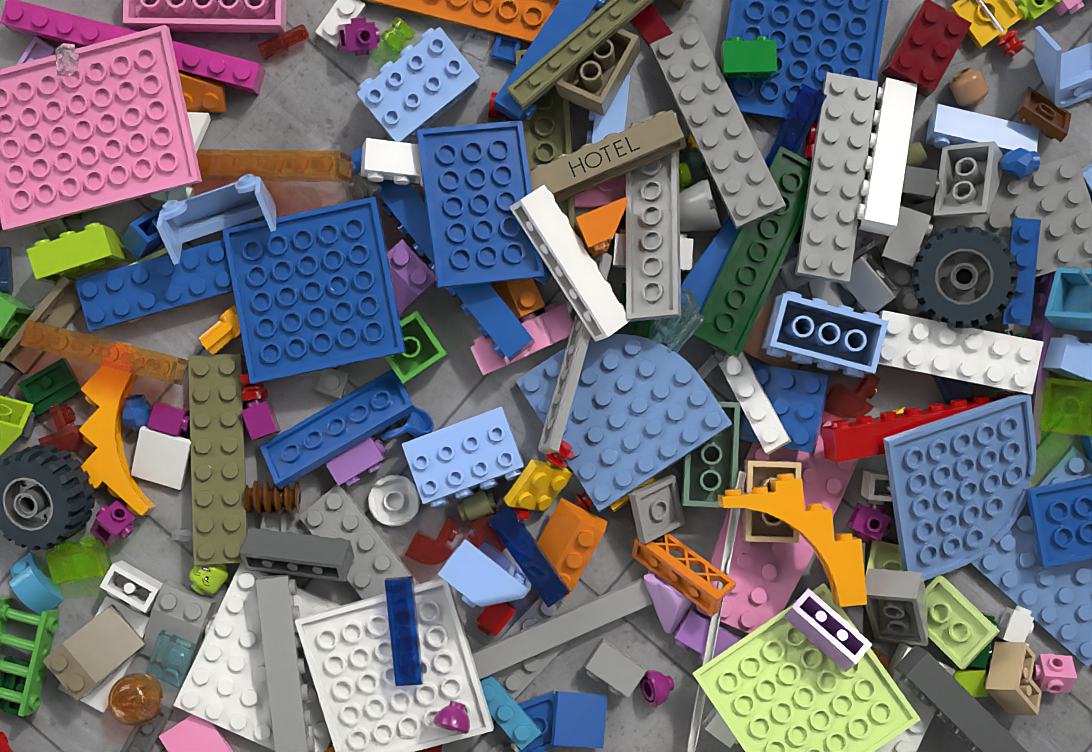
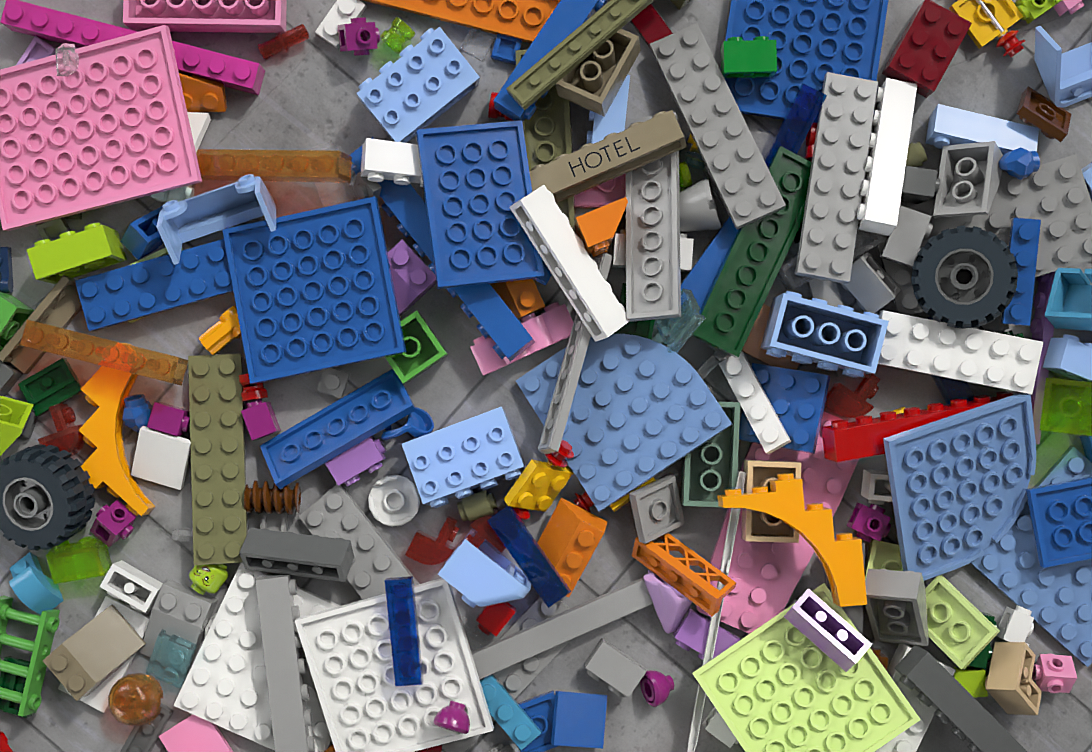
medium nougat head [949,67,989,108] -> none

